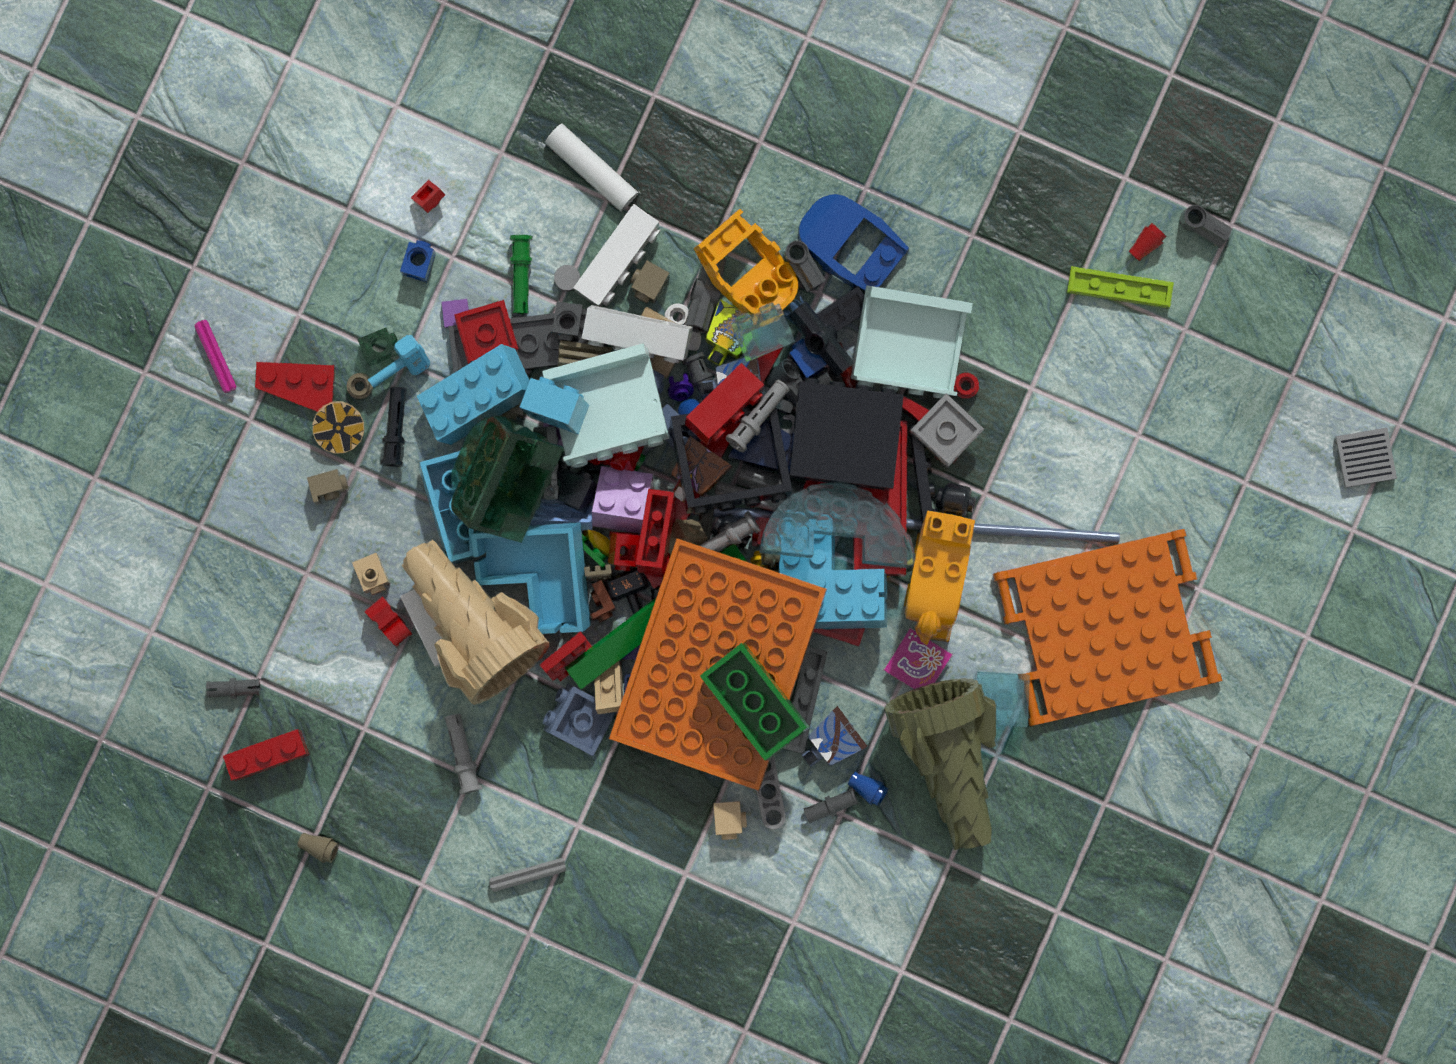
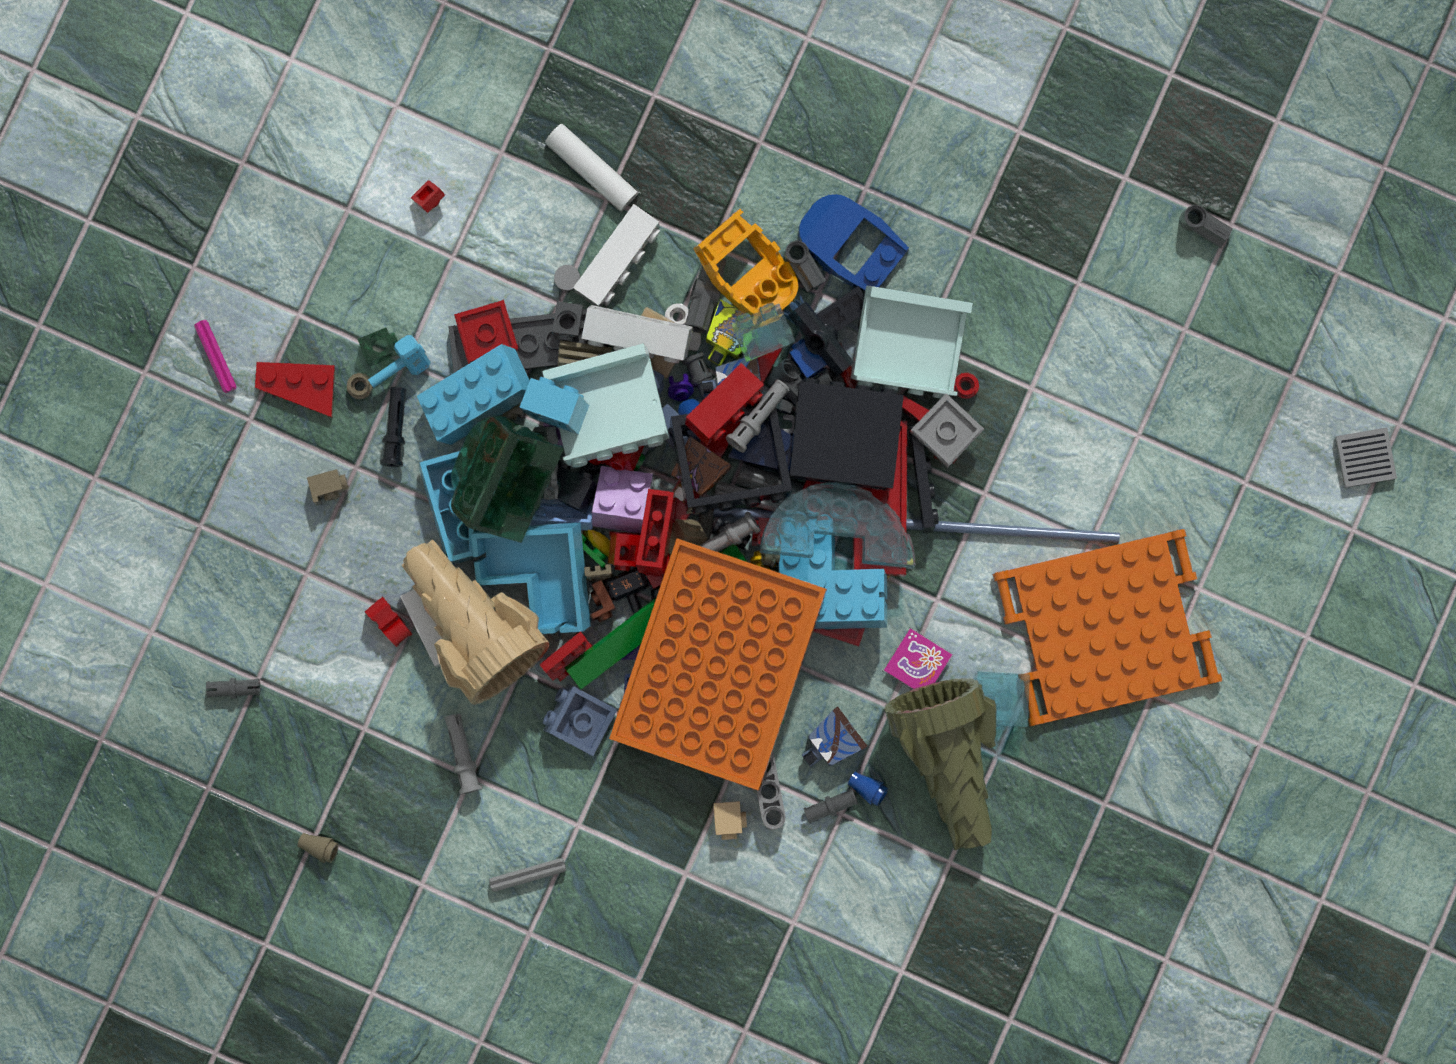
red brick [223,729,310,781] -> none
tile [312,401,364,453] -> none
tan brick [352,553,390,595] -> none
blue brick [400,240,436,283] -> none
medium lavender tile [441,299,469,329] -> none
green pin [509,235,533,314] -> none
tan plate [594,660,623,714] -> none
dark tan brick [630,260,670,304] -> none
green brick [700,643,810,761] -> none
dark grey plate [783,646,827,754] -> none
light orange piece [903,511,975,645] -> none
black head [936,483,976,518] -> none
lime tile [1067,266,1174,309] -> none
red cone [1129,223,1167,262] -> none

